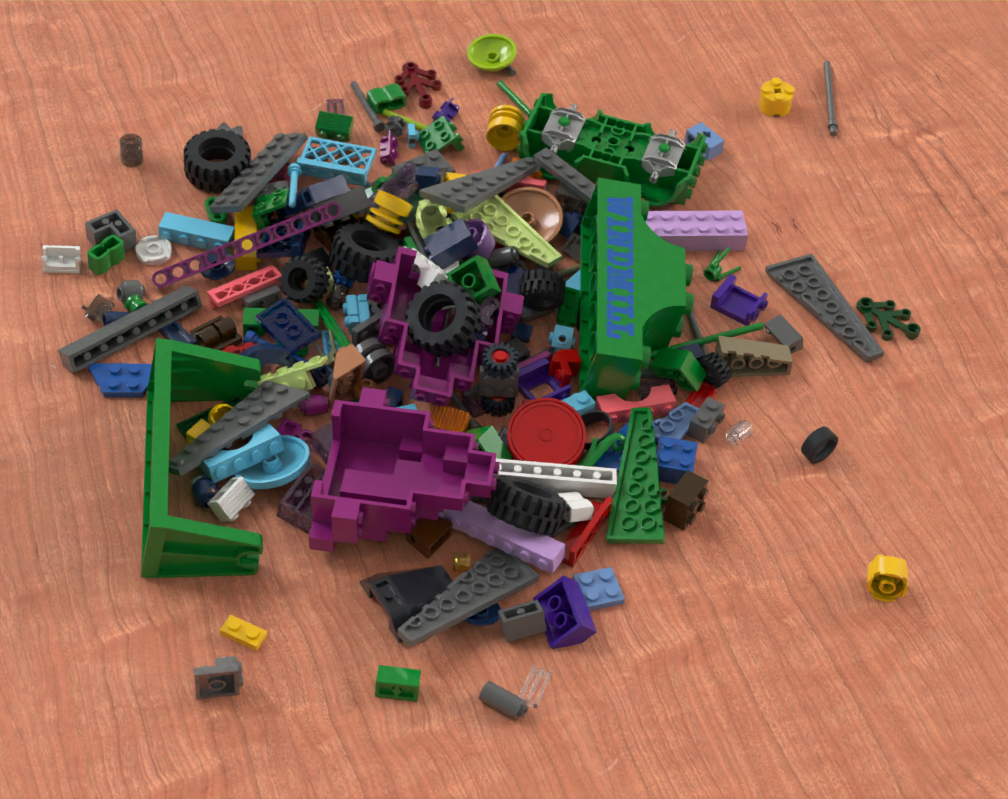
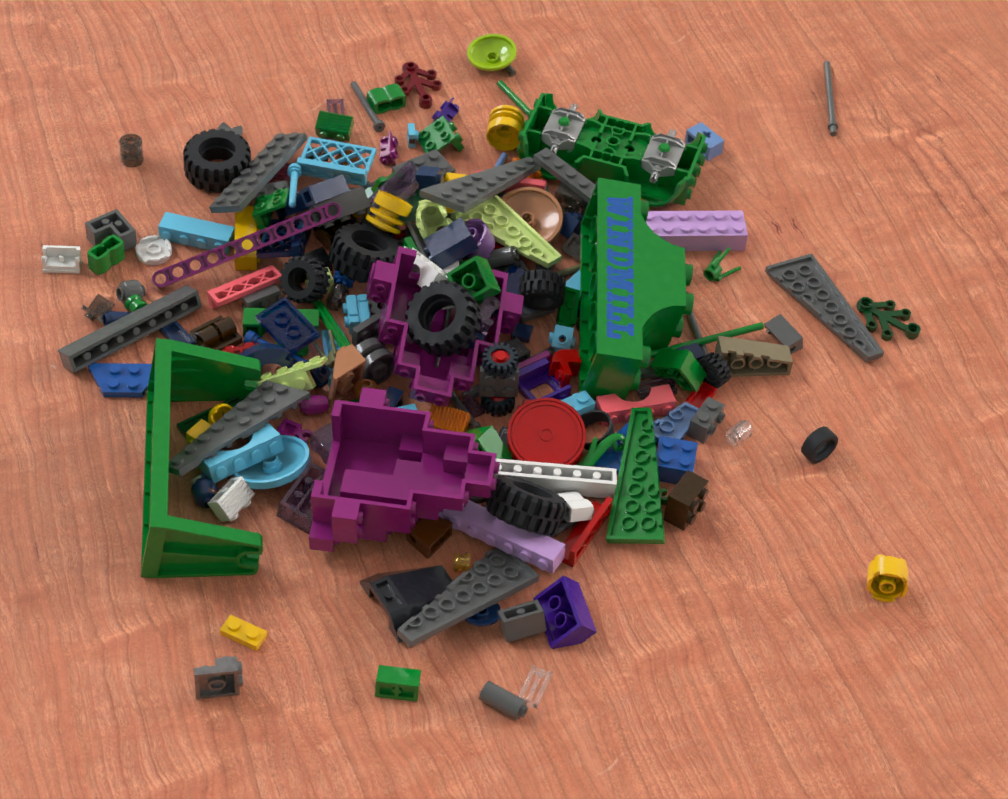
dark blue dish [199,252,236,280] -> none
green plate [204,197,227,224] -> none
lime bar [382,109,427,131] -> none
dark grey gear [385,115,406,137] -> none
medium blue plate [572,567,625,611] -> none
dark purple panel [710,274,768,326] -> none
yellow brick [758,77,794,117] -> none

